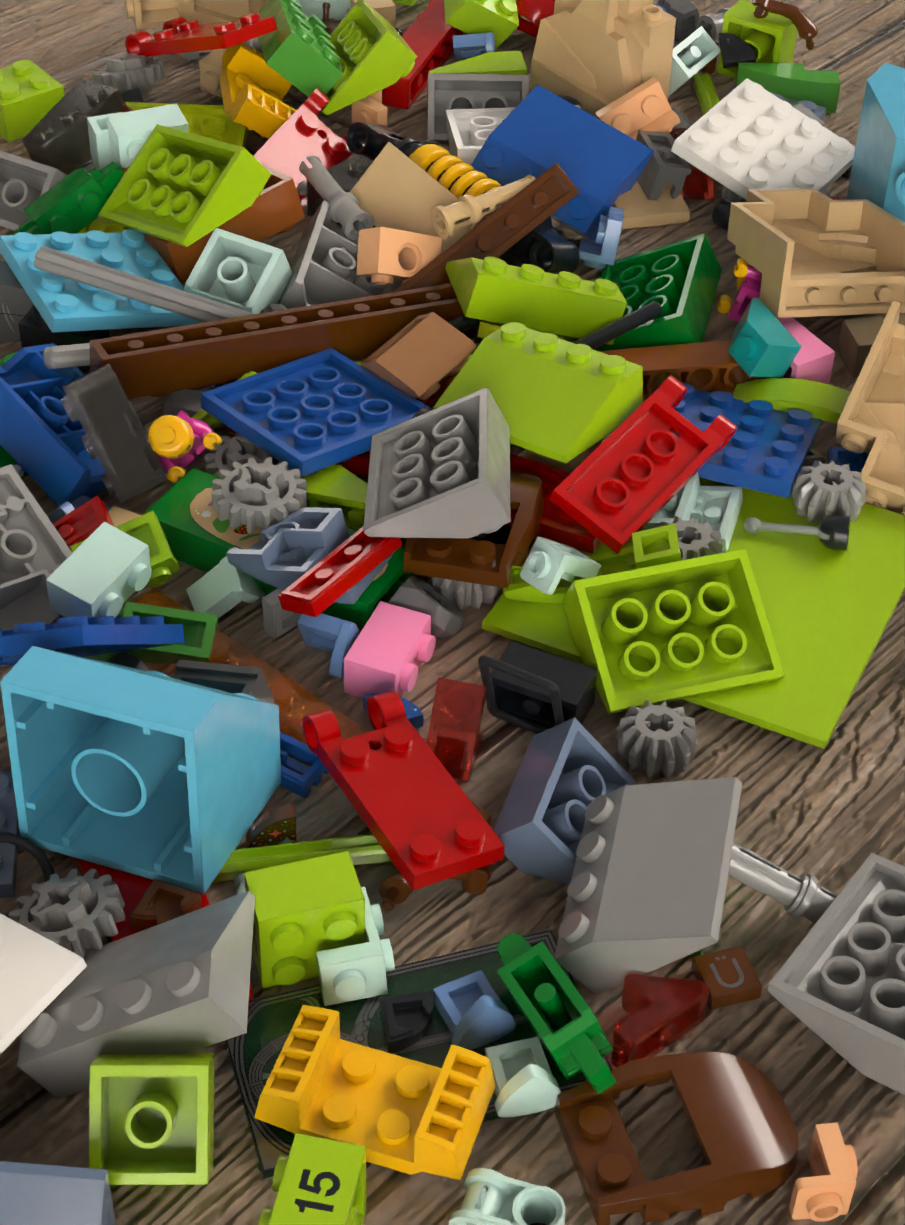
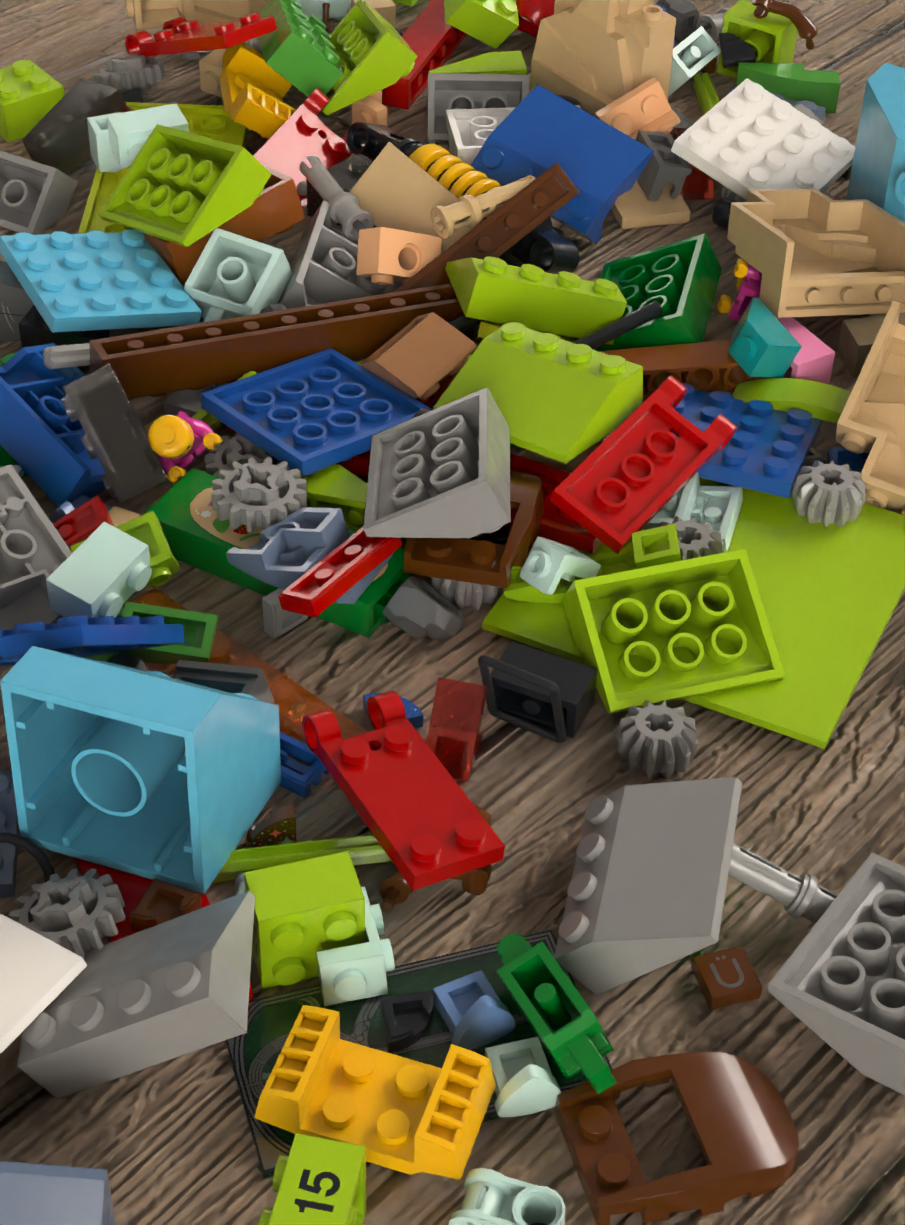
green hinge [12,162,124,235] -> none
light grey axle [34,246,254,322] -> none
lime brick [89,1053,214,1185] -> none
light aqua tile [186,556,265,619] -> none
medium blue tile [297,613,360,678] -> none
bright pink brick [344,601,436,698] -> none
medium blue tile [453,32,495,60] -> none
sand blue slope [493,717,636,885] -> none
medium blue bracket [579,207,624,269] -> none
clear red slope [611,974,710,1068] -> none
hinge [744,515,850,551] -> none
light nougat bracket [789,1122,858,1222] -> none

